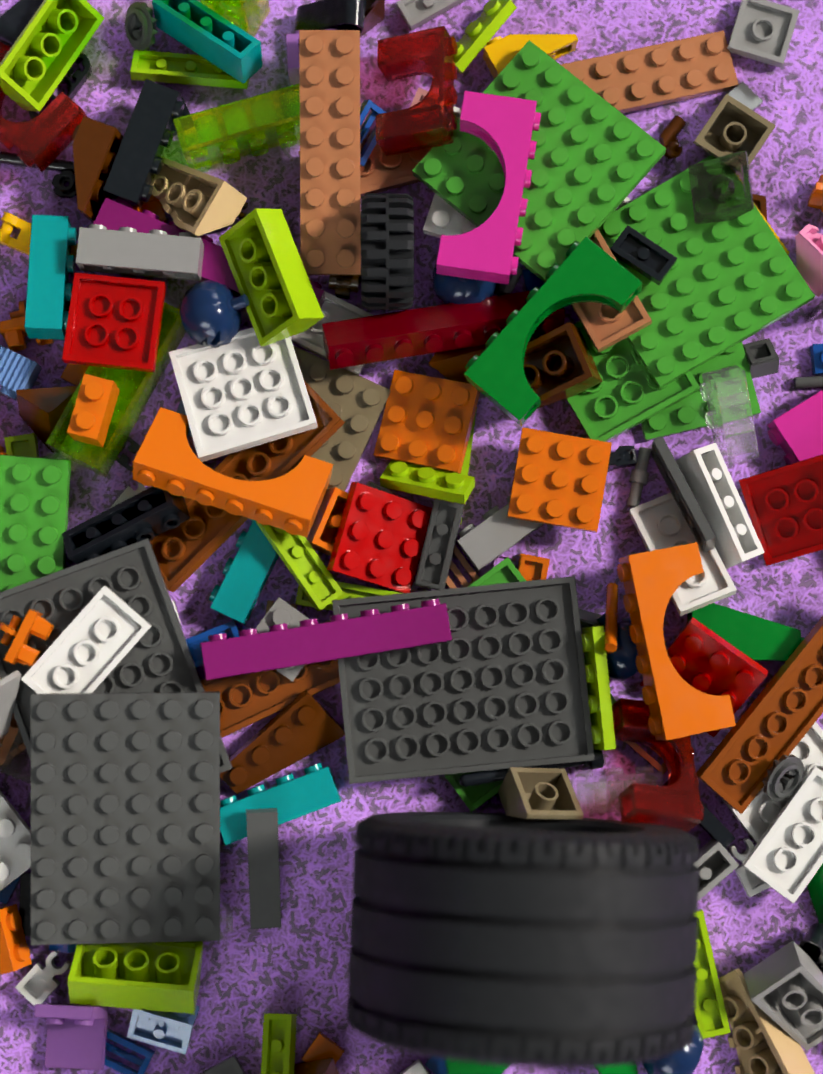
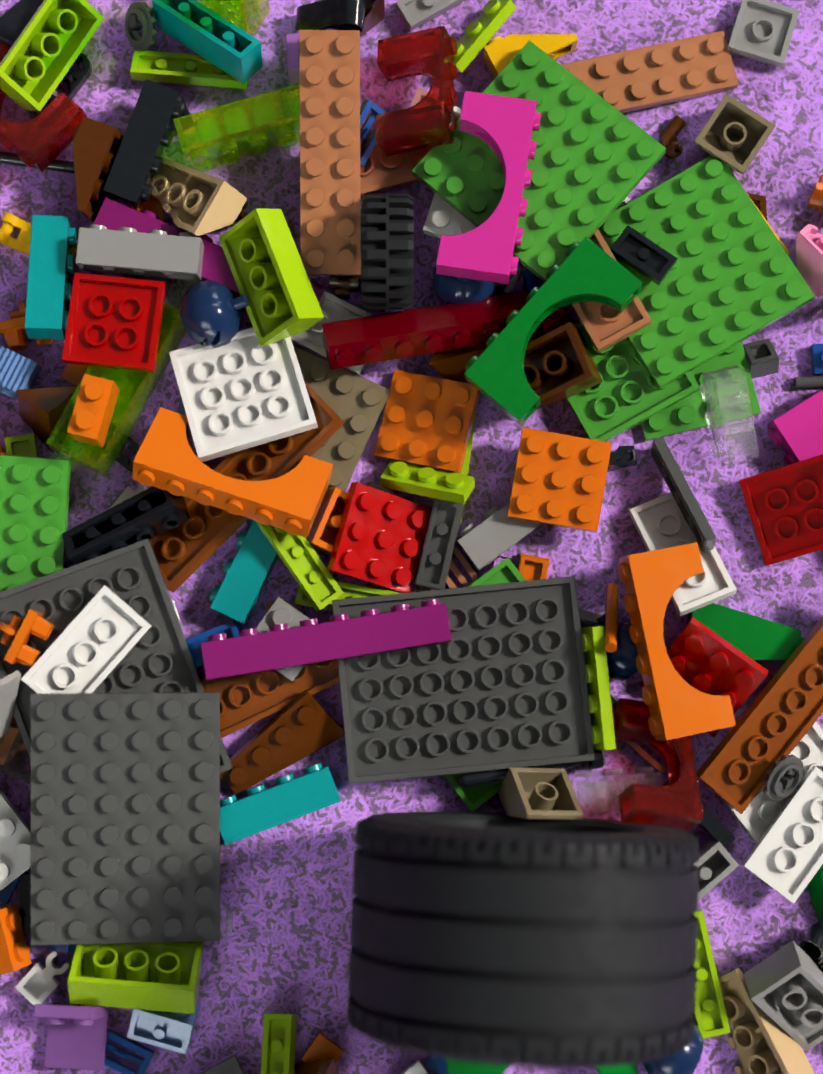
black plate [52,170,76,198] -> none
dark grey tile [246,808,281,929] -> none
light grey bar [627,447,651,507] -> none
white brick [676,442,765,569] -> none
clear smoke slope [688,150,754,224] -> none
slope [728,82,763,111] -> none
white plate [729,838,770,897] -> none

